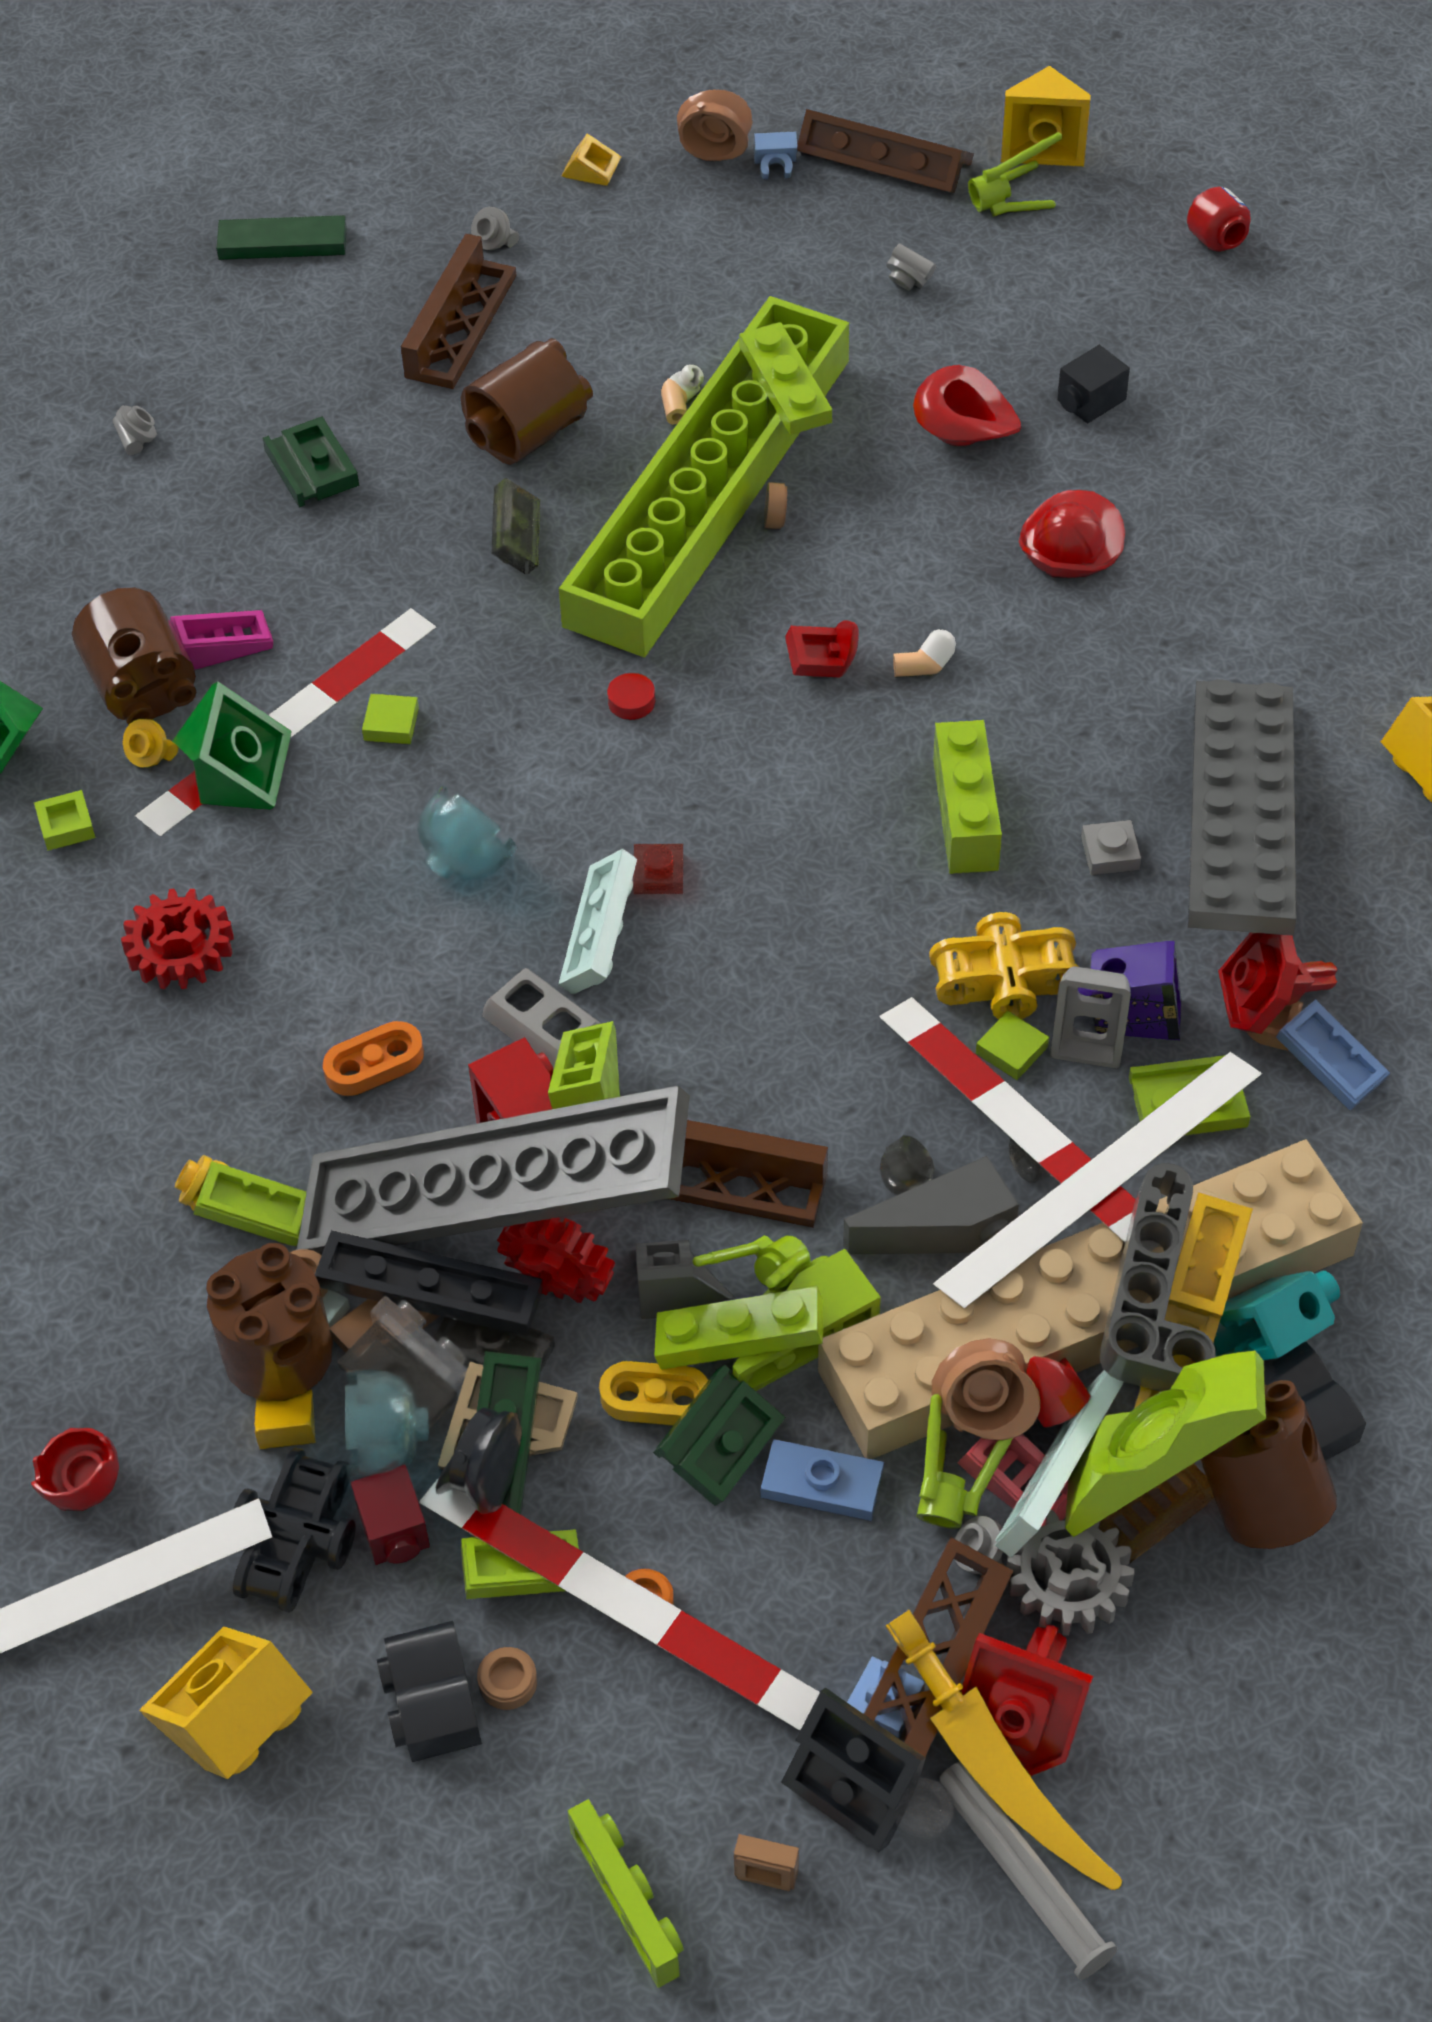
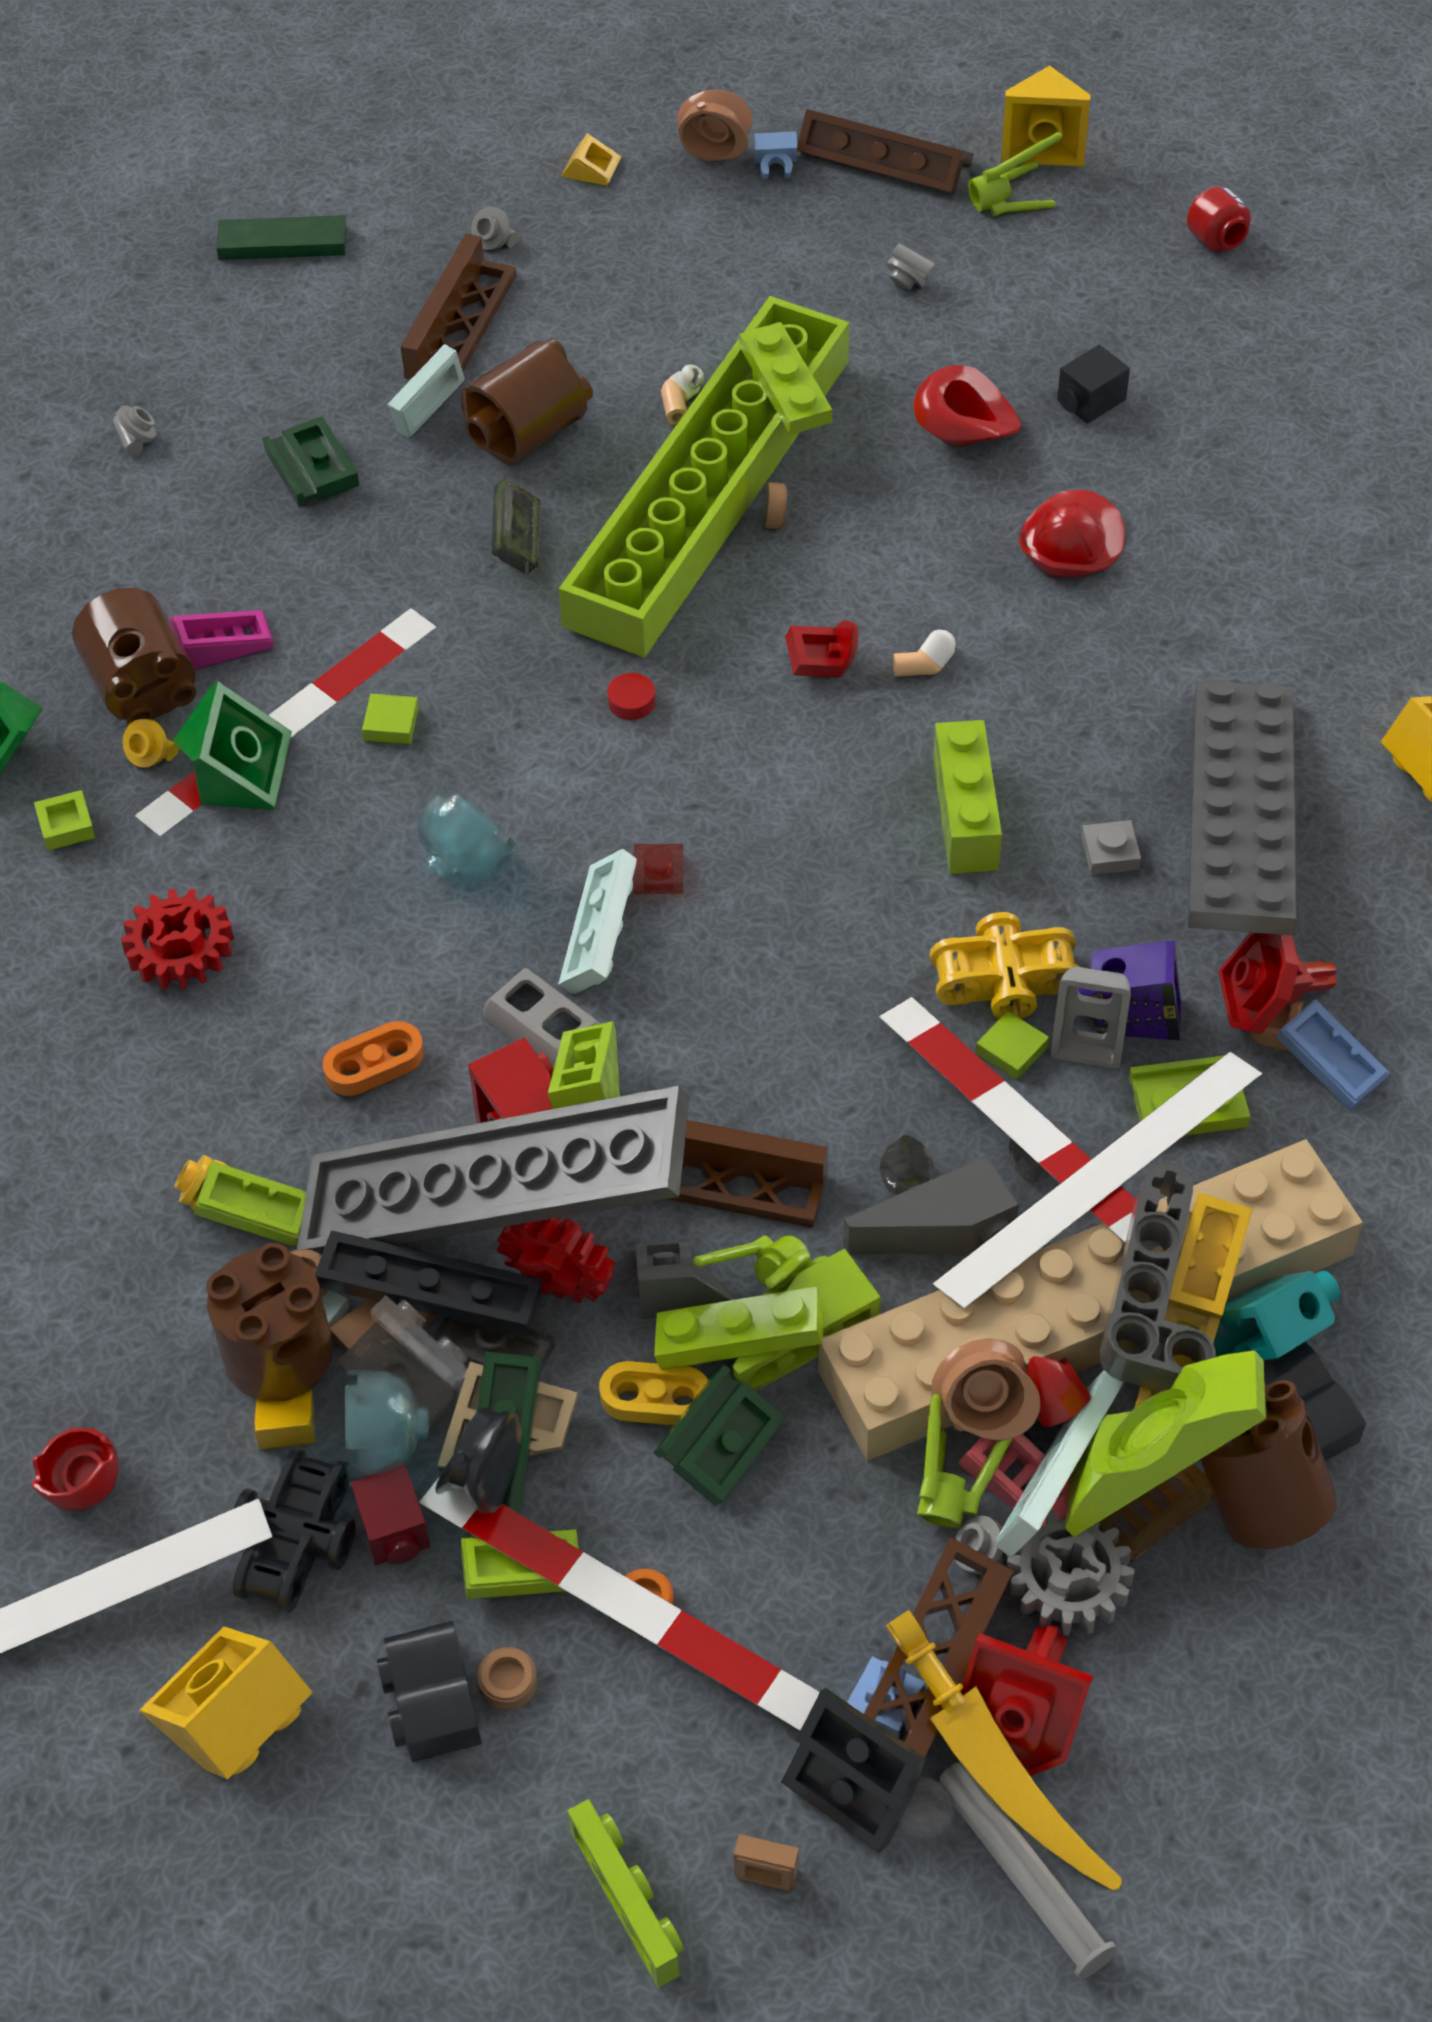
medium blue plate [760,1439,884,1521] -> none
none -> light aqua tile [387,344,465,438]

